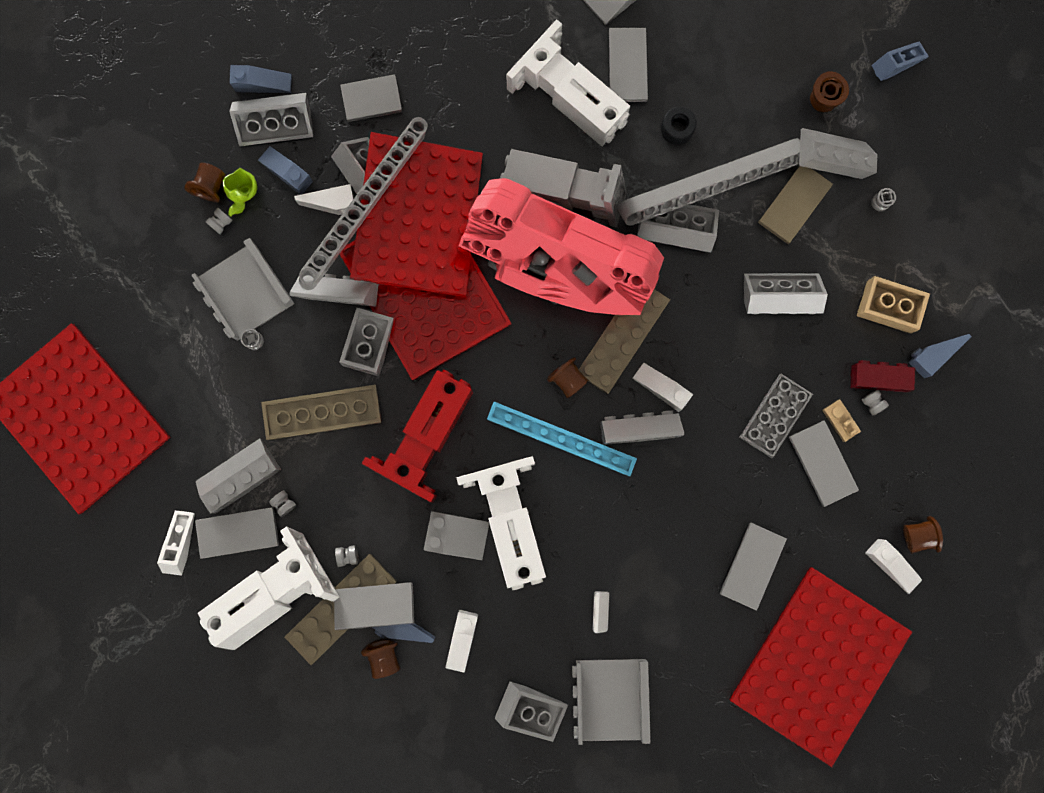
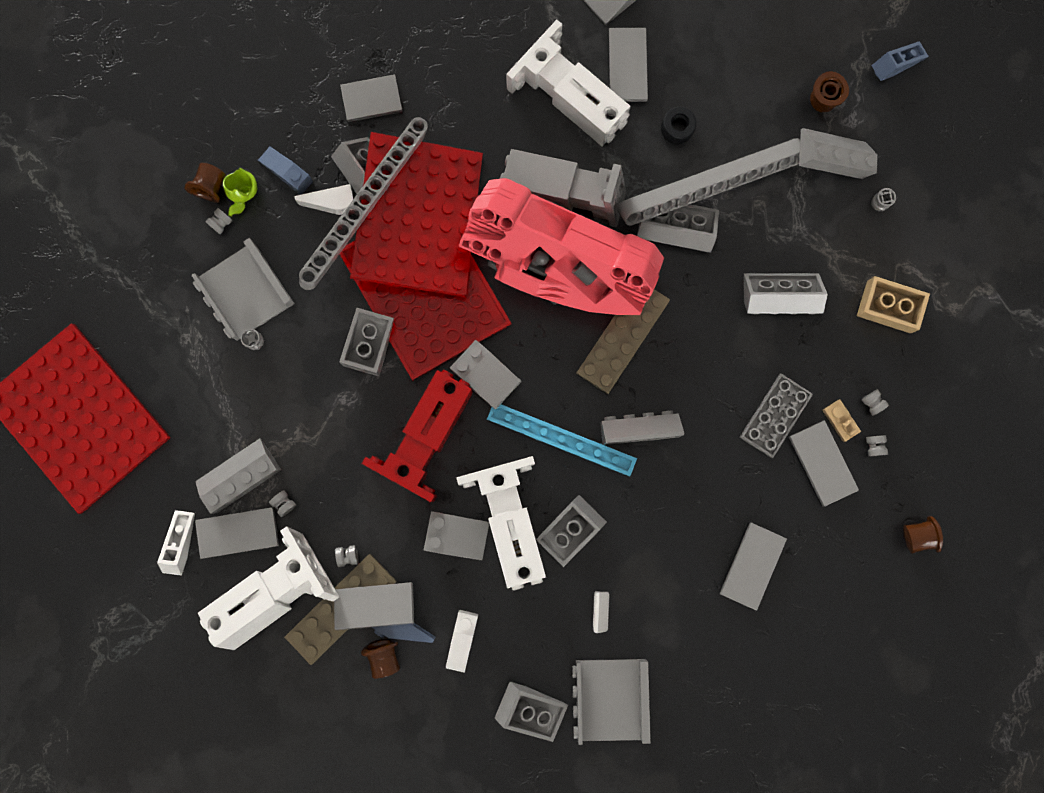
light grey slope [229,93,313,146] -> none
sand blue slope [230,65,292,93] -> none
dark tan plate [261,385,382,440] -> none
light grey slope [290,274,379,307] -> none
reddish brown piece [547,357,589,398] -> none
white slope [633,363,693,412] -> none
red plate [729,567,912,767] -> none
dark tan tile [758,166,833,244] -> none
dark red brick [850,360,915,392] -> none
white slope [865,539,922,594] -> none
sand blue slope [908,334,972,378] -> none
none -> light grey slope [450,340,521,410]
none -> light grey slope [536,495,607,567]
none -> light grey wheel [866,435,888,456]

